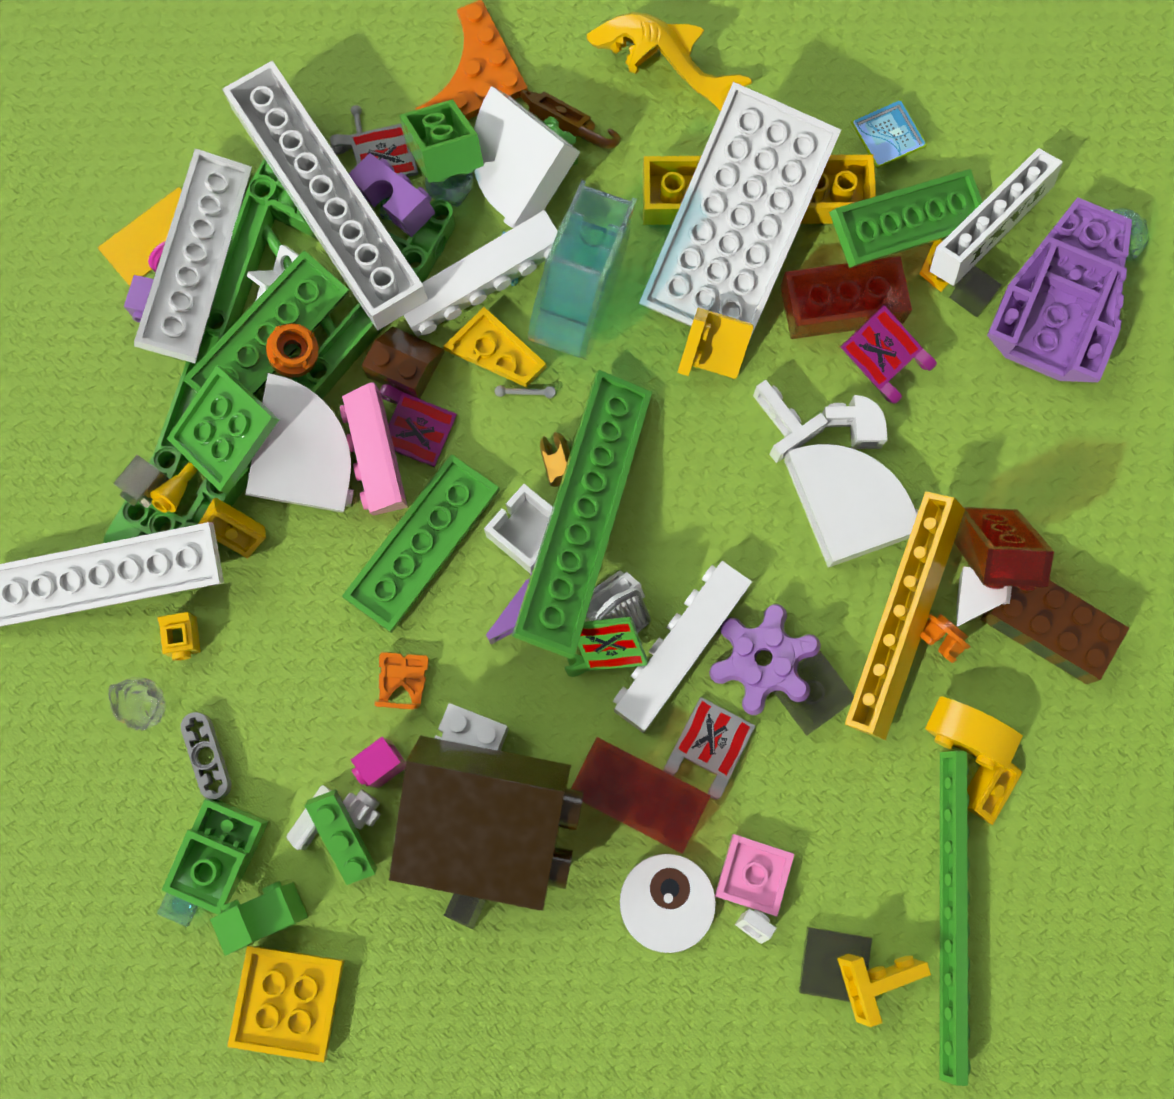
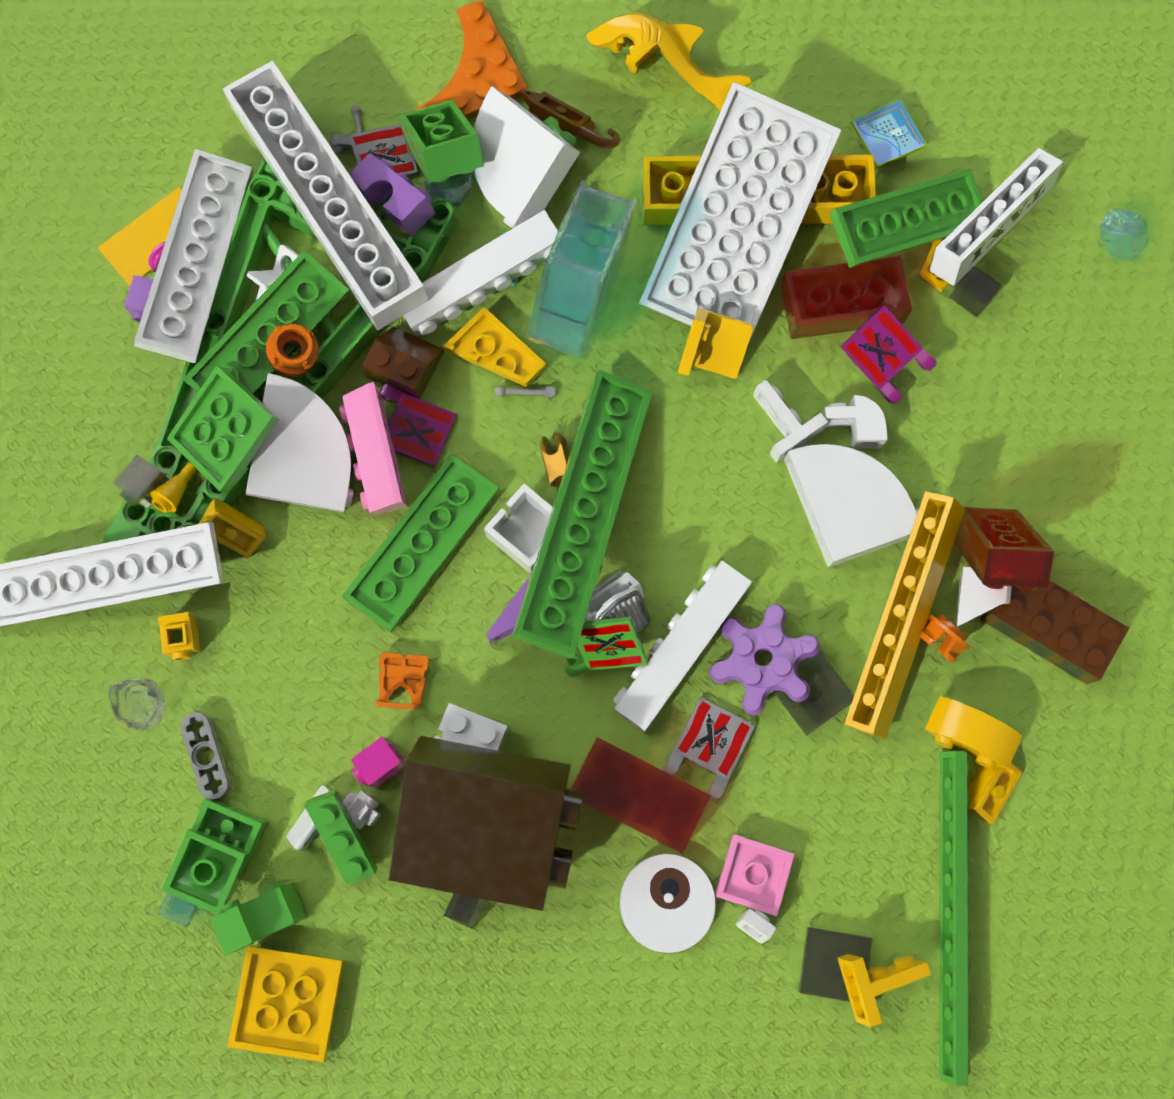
medium lavender wedge [987,197,1132,382] -> none

